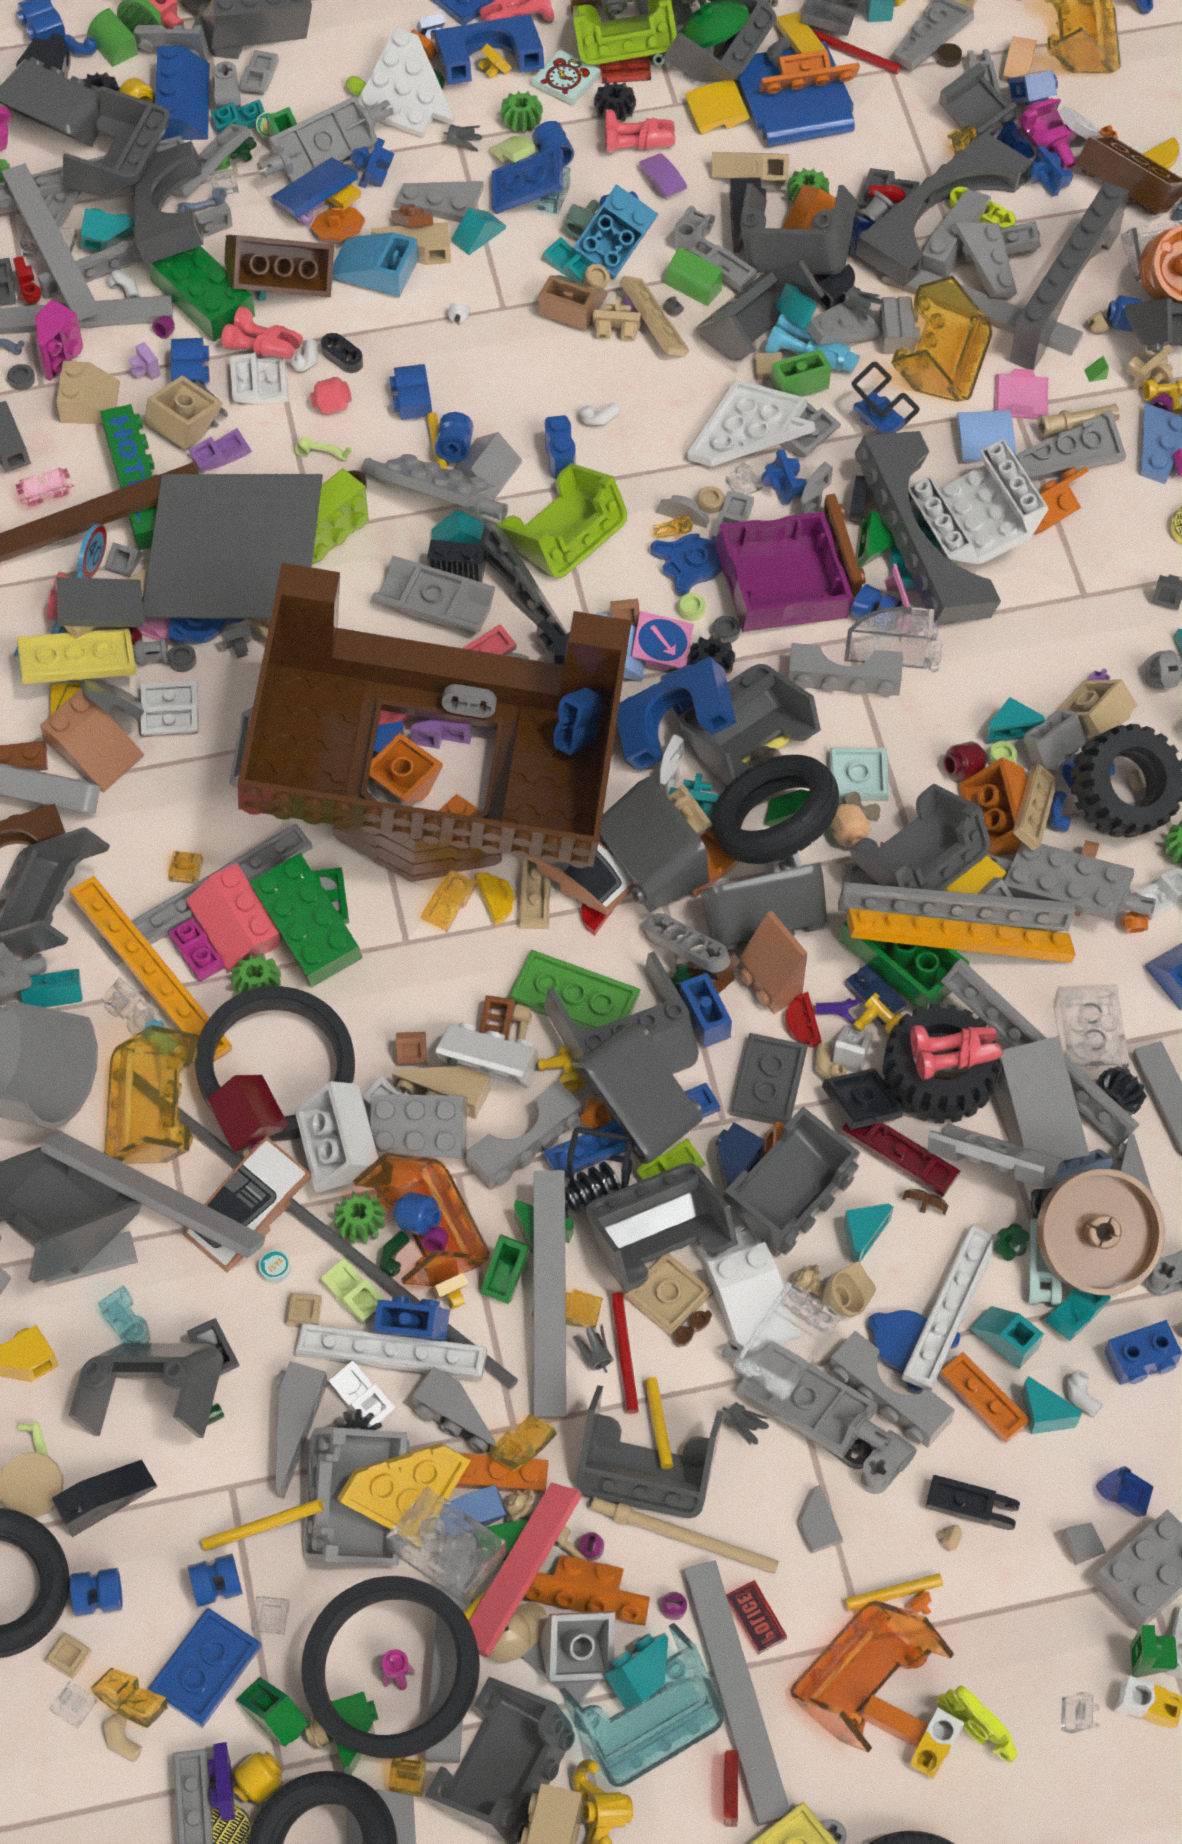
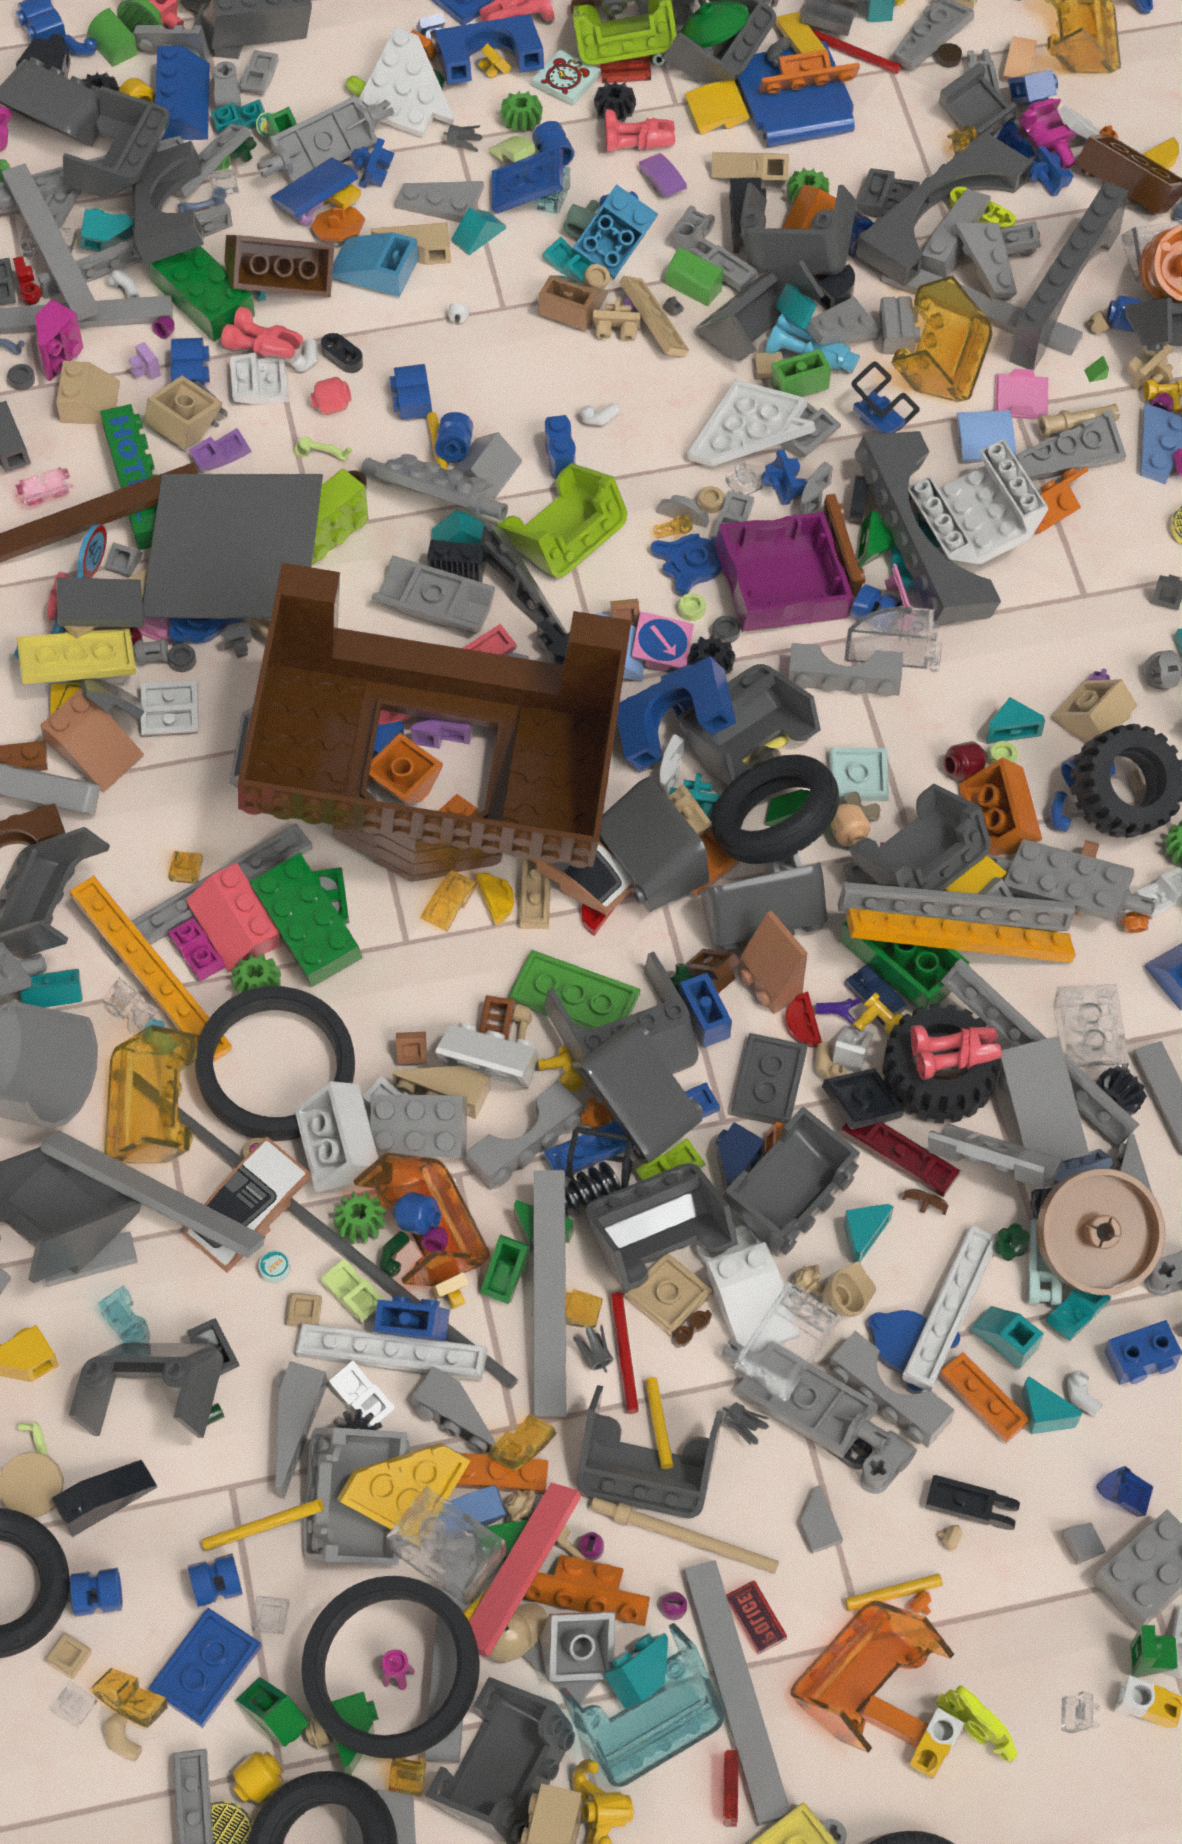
dark red slope [207,1074,289,1153] -> none
dark purple plate [208,1742,235,1821] -> none
dark orange plate [391,204,433,228] -> none
light grey beam [442,684,497,718] -> none
blue brick [553,688,603,755] -> none
light grey beam [643,913,731,973] -> none
dark grey piece [843,286,883,320] -> none
light grey bush [860,190,894,222] -> none
red arm [868,185,906,204] -> none
tan tile [1012,763,1058,851] -> none
light grey brick [1023,708,1086,770] -> none

